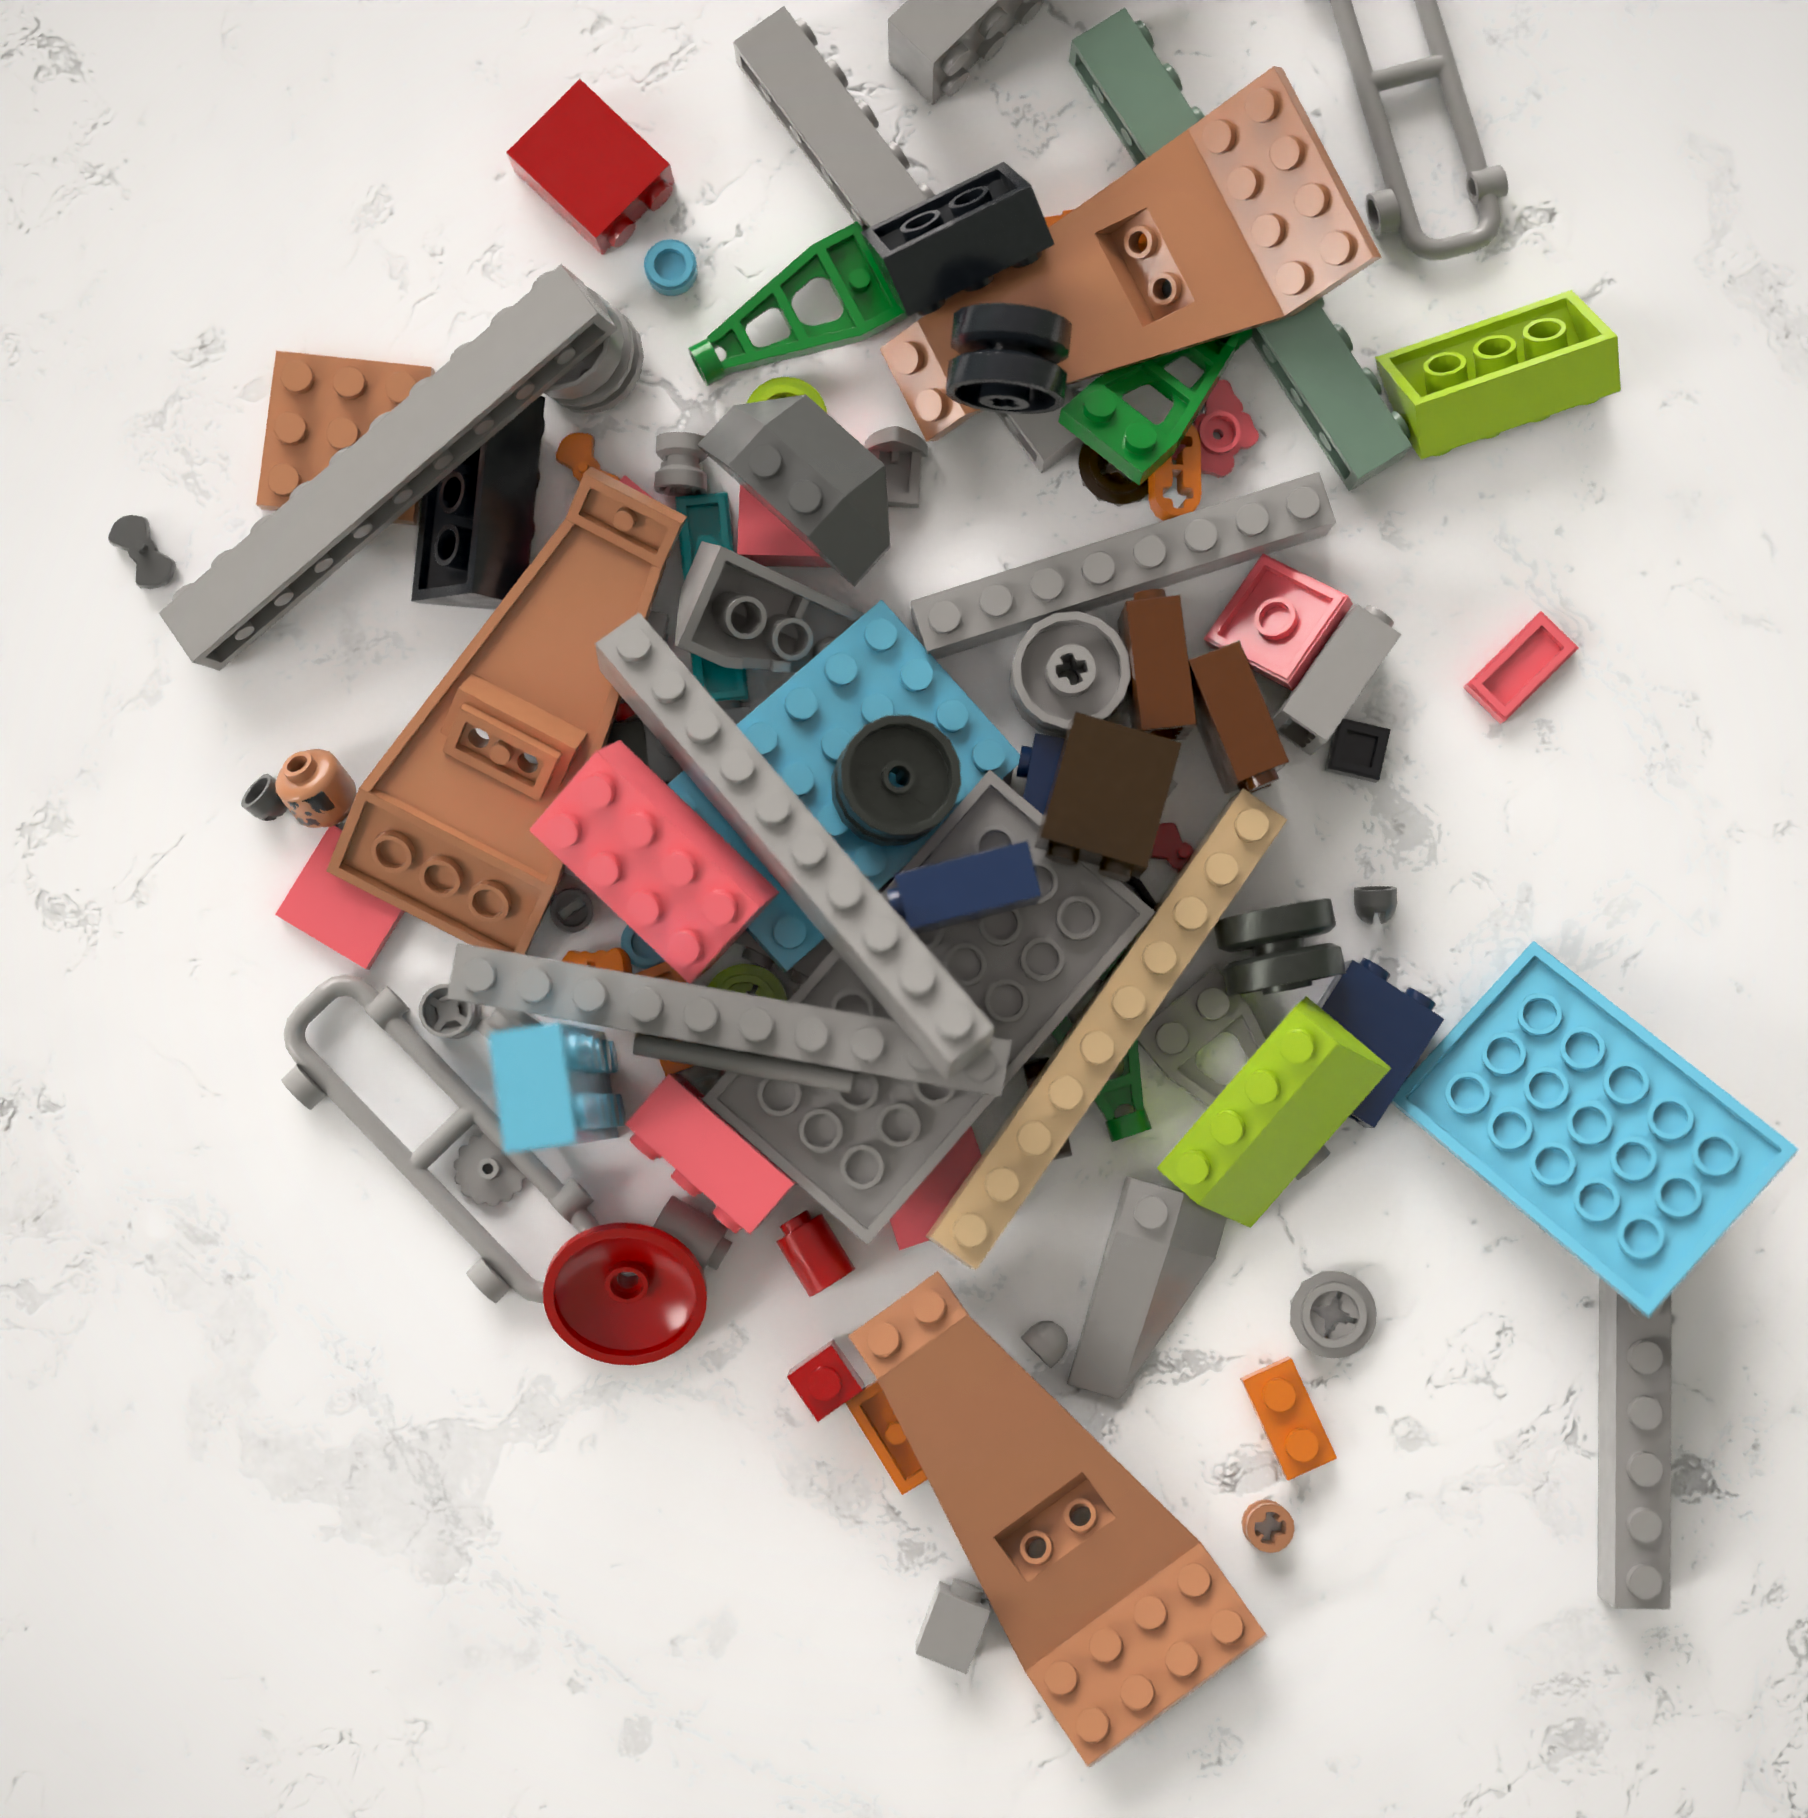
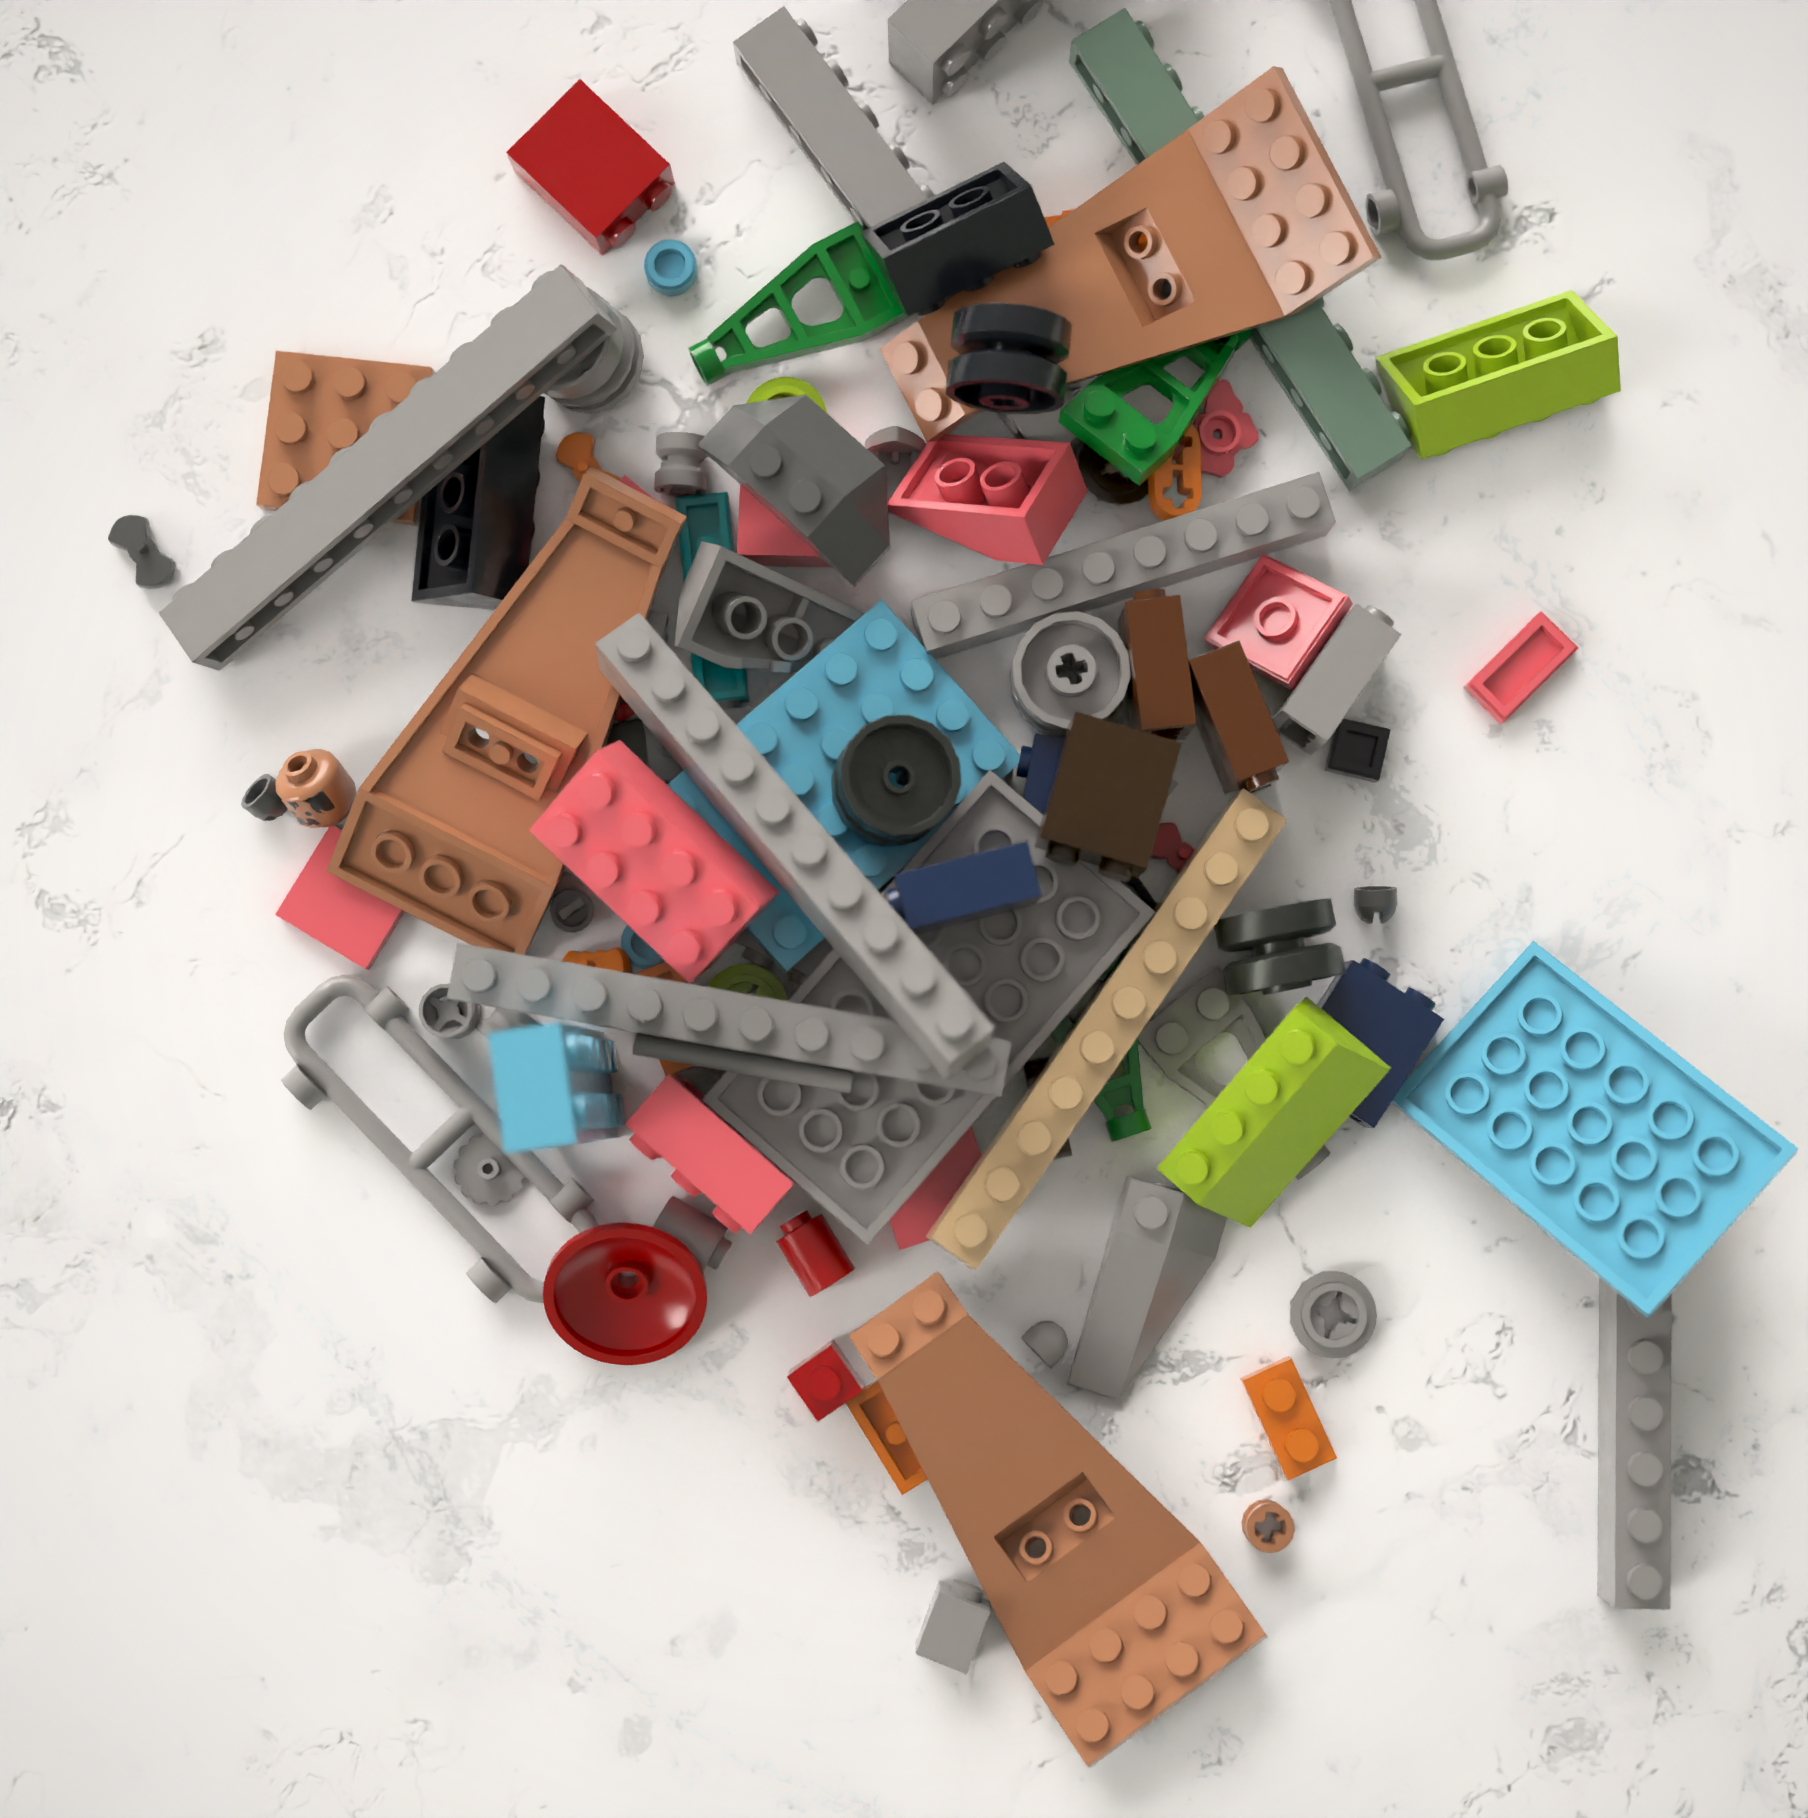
none -> coral slope [888,434,1088,565]

